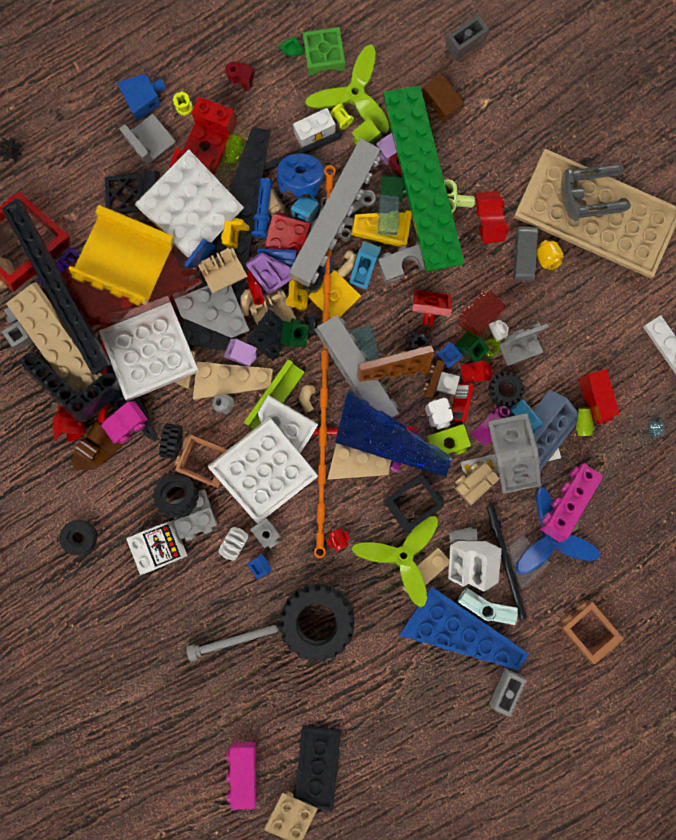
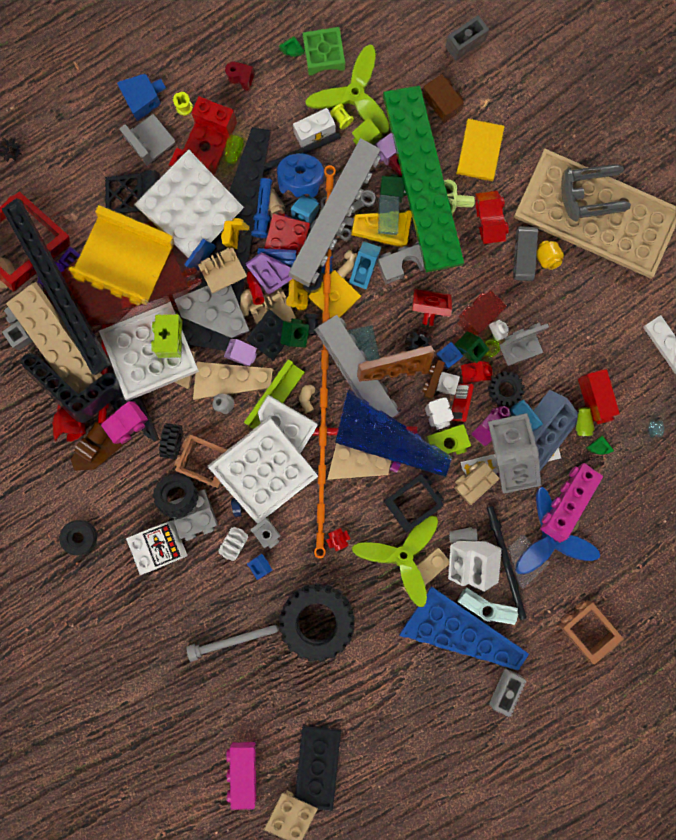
none -> lime brick [151,314,182,358]
none -> dark blue tile [231,498,243,517]
none -> yellow tile [456,119,504,181]
none -> green tile [586,436,614,455]

